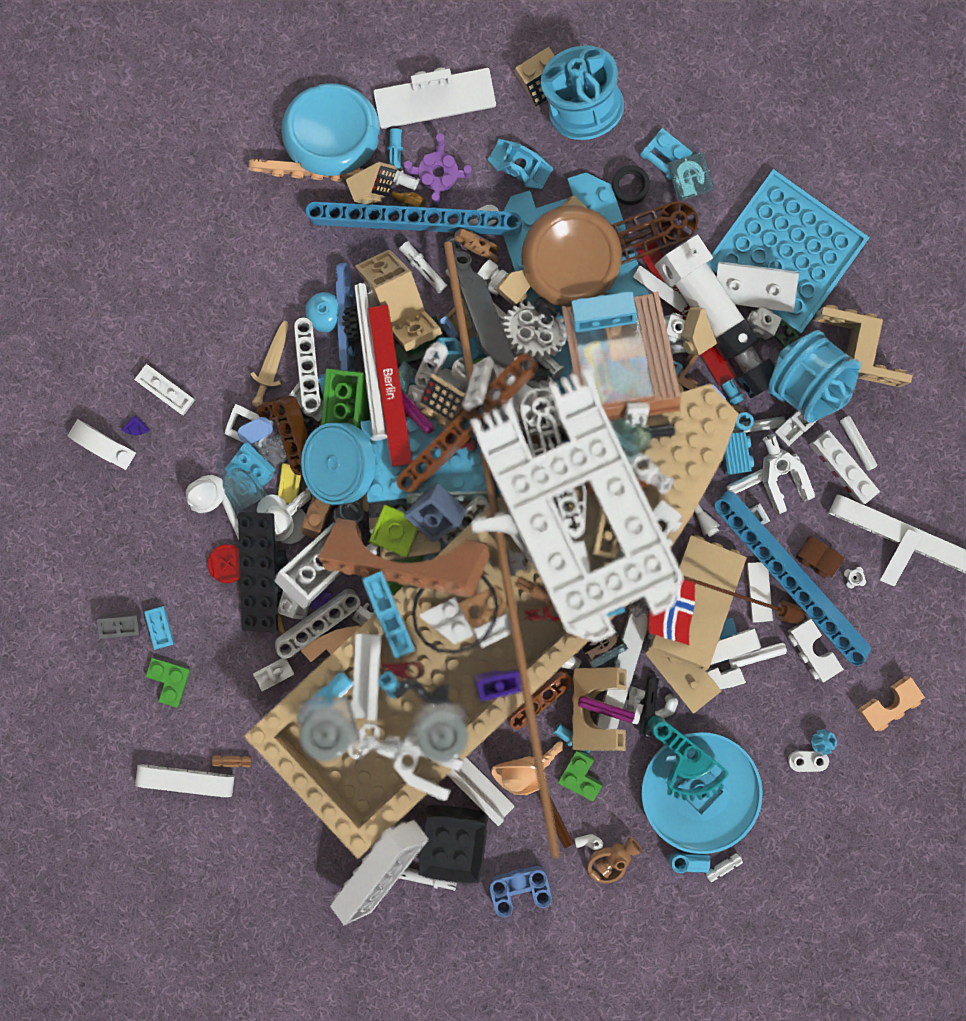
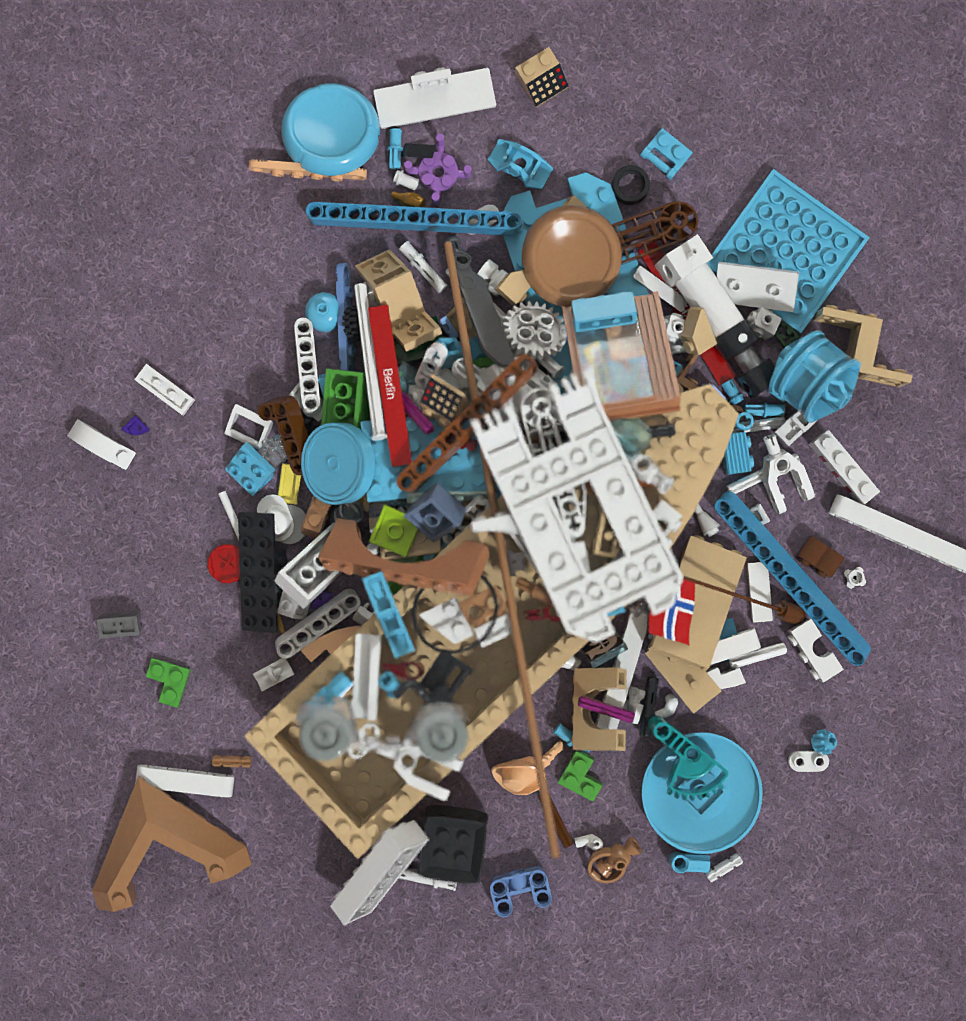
medium azure plate [144,606,175,650] -> none
white piece [186,475,225,513] -> none
clear light blue tile [223,468,267,513] -> none
light blue tile [238,417,273,444] -> none
tan sword [251,321,288,408] -> none
white axle [284,487,313,516] -> none
tan slope [346,162,397,205] -> none
white panel [447,757,514,826] -> none
medium nougat hinge [454,229,500,263] -> none
white tile [463,357,494,411] -> none
dark purple slope [473,671,522,701] -> none
dark orange beam [507,670,572,730] -> none
pearl dark grey piece [524,367,550,383] -> none
black pin [533,297,558,321] -> none
medium azure wheel [541,46,624,140] -> none
white tile [624,403,650,427] -> none
clear light blue tile [667,151,715,201] -> none
white axle [840,416,877,470] -> none
light nougat arch [857,676,925,732] -> none
white sticker [880,530,922,586] -> none
none -> medium nougat wedge [92,776,252,912]
none -> black sticker [401,143,436,158]
none -> black plate [419,653,474,704]
none -> medium azure axle [744,402,785,418]

